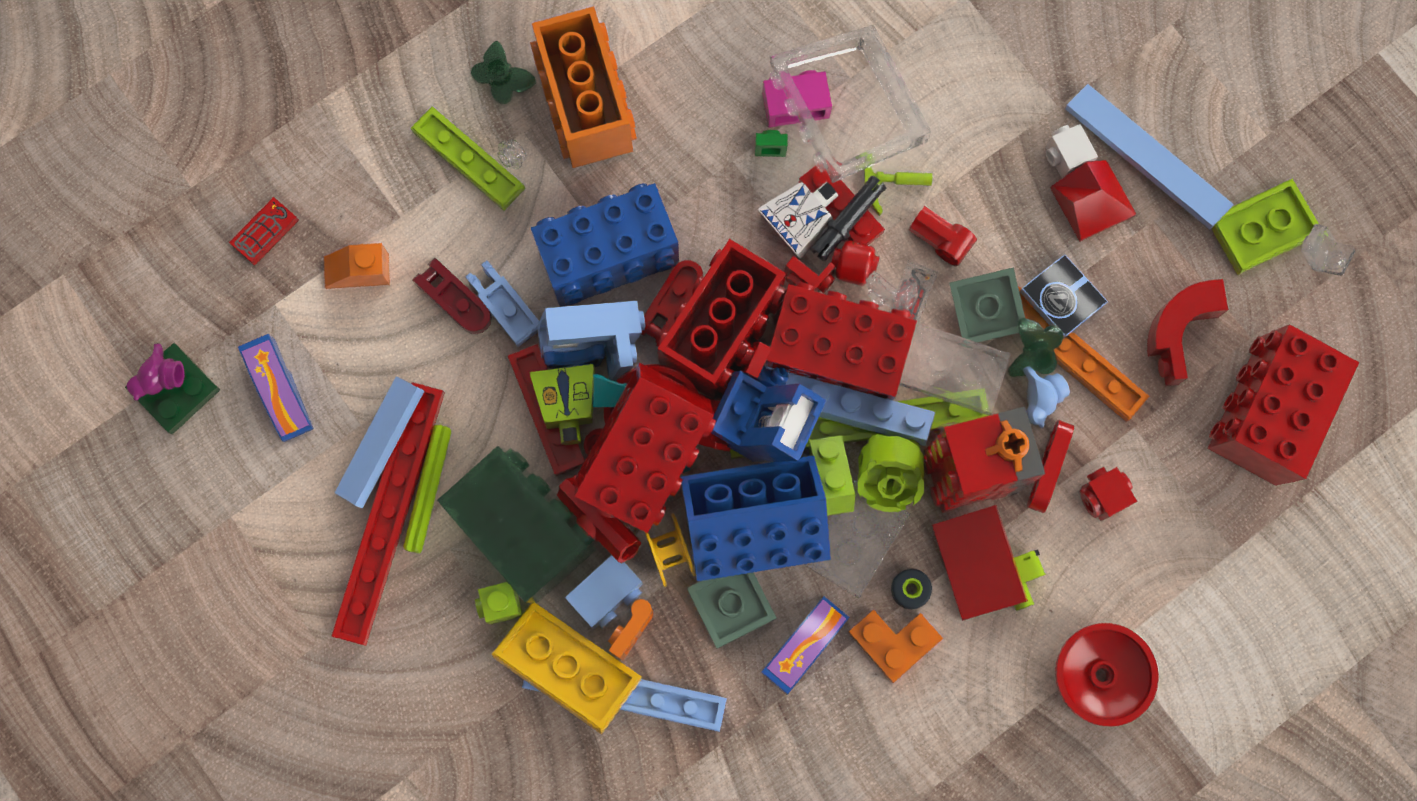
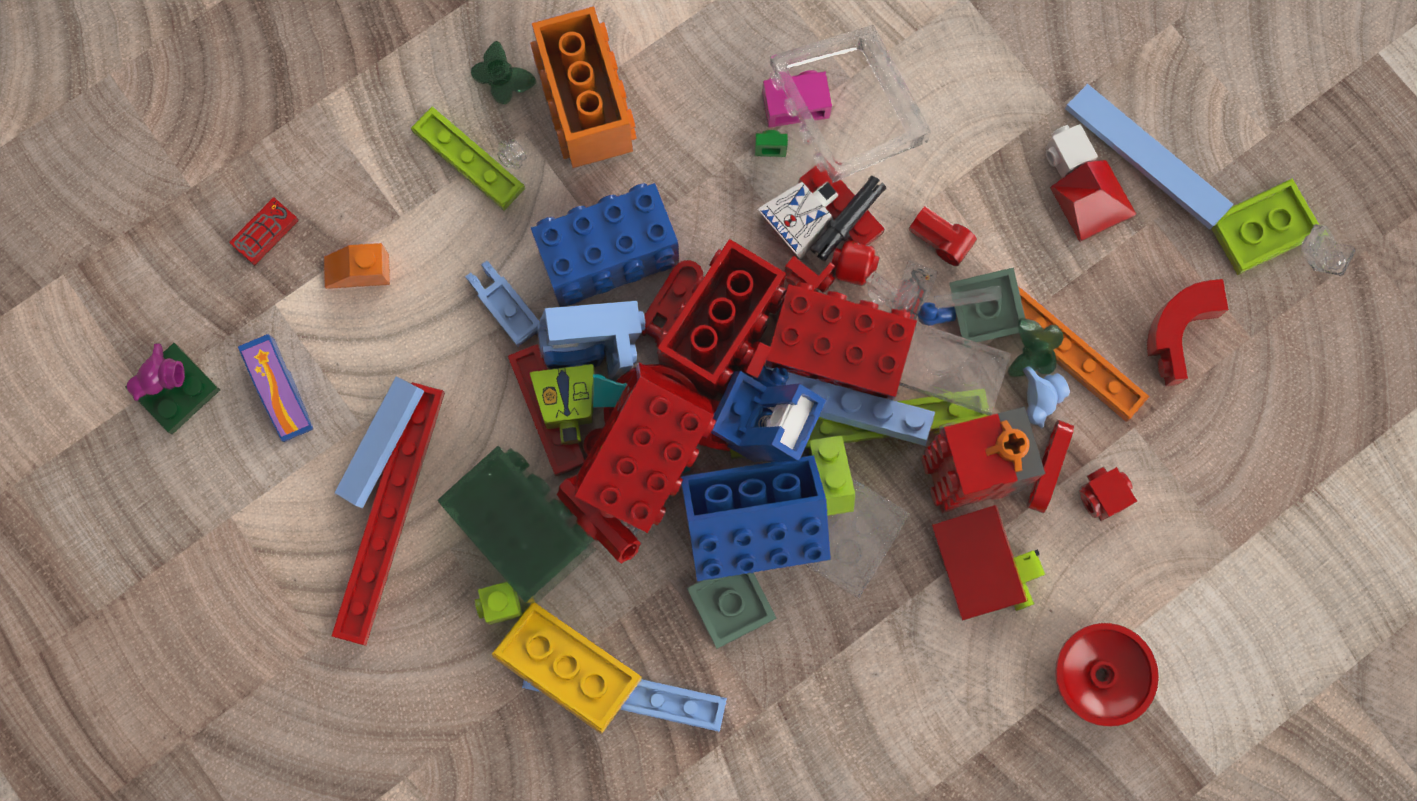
lime axle [403,425,451,553] -> none
dark red plate [412,257,492,334] -> none
light blue brick [565,555,643,629] -> none
orange plate [608,599,653,661] -> none
yellow piece [645,513,696,587] -> none
slope [761,596,850,695] -> none
orange plate [848,609,943,683] -> none
lime brick [858,435,924,512] -> none
lime piece [864,156,932,216] -> none
black wheel [891,569,932,609] -> none
black slope [1020,255,1108,340] -> none
red brick [1207,324,1360,486] -> none
none -> blue arm [918,302,956,326]
none -> clear tile [934,286,1003,309]

